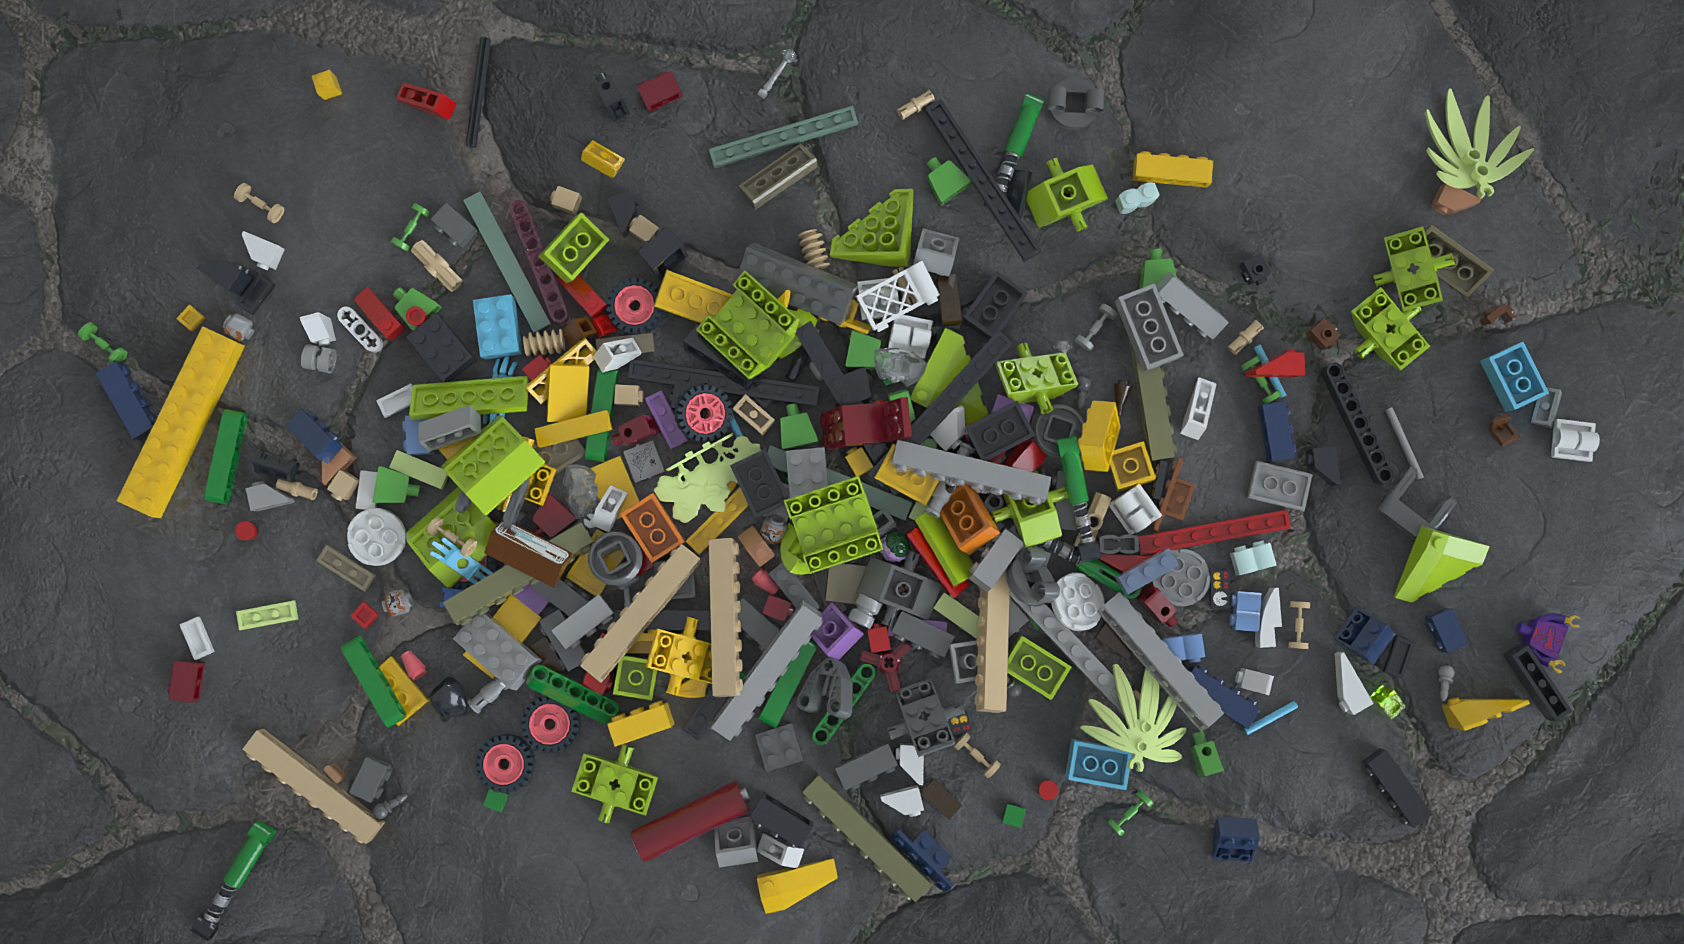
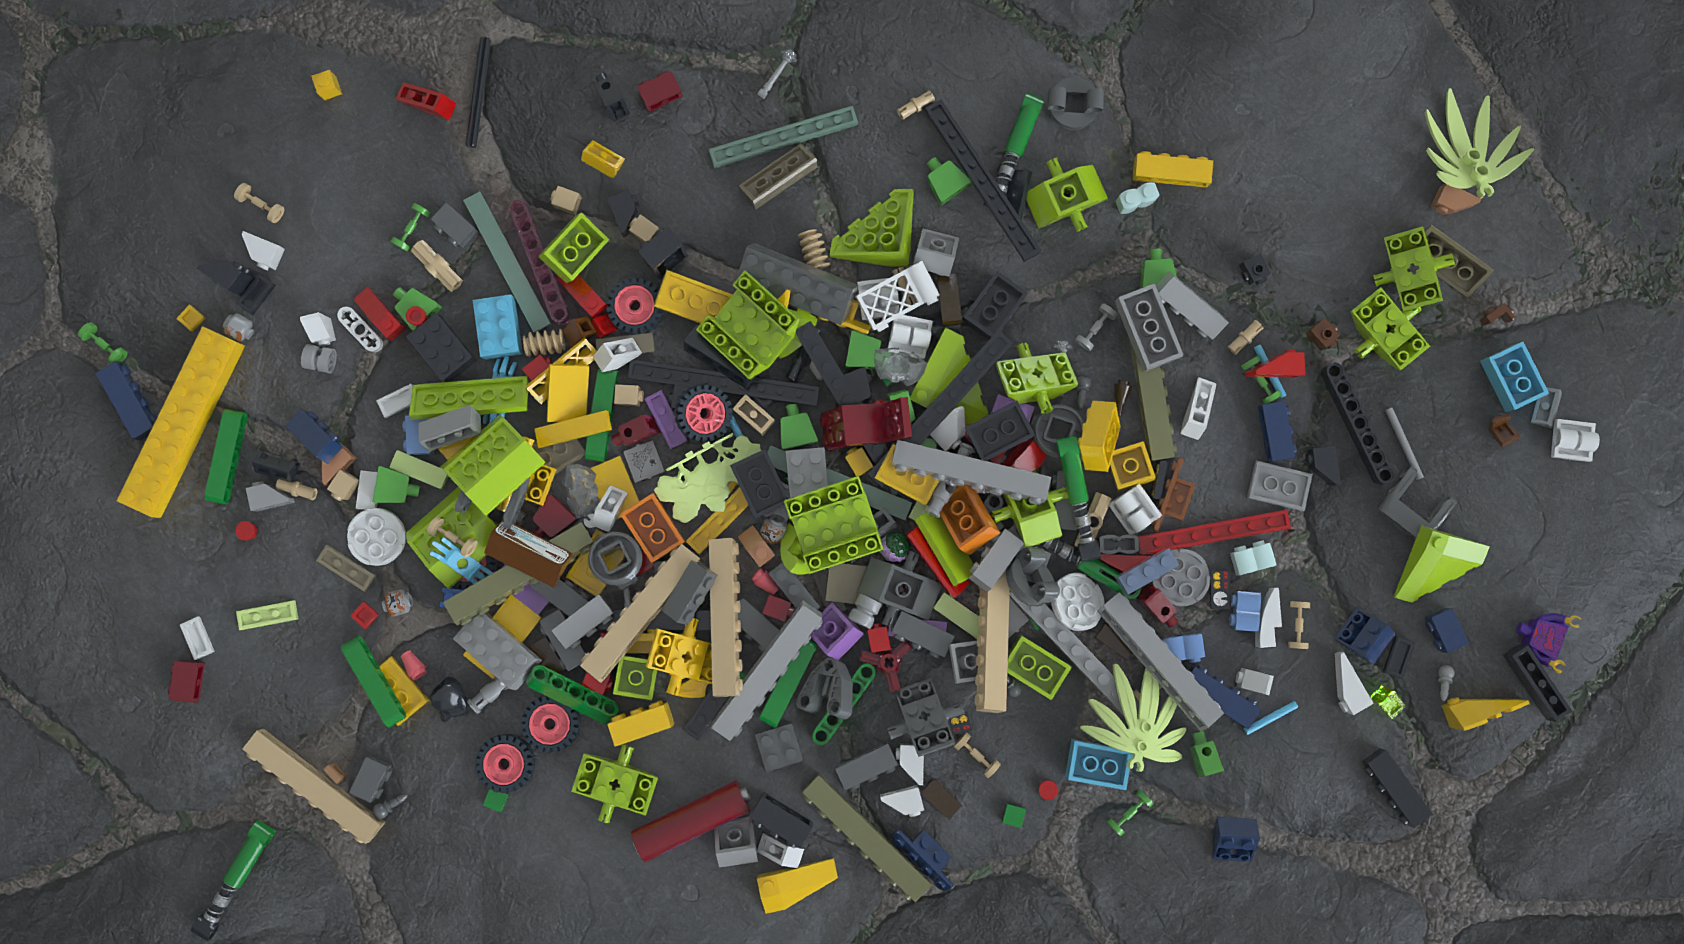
none -> dark grey brick [662,560,718,625]

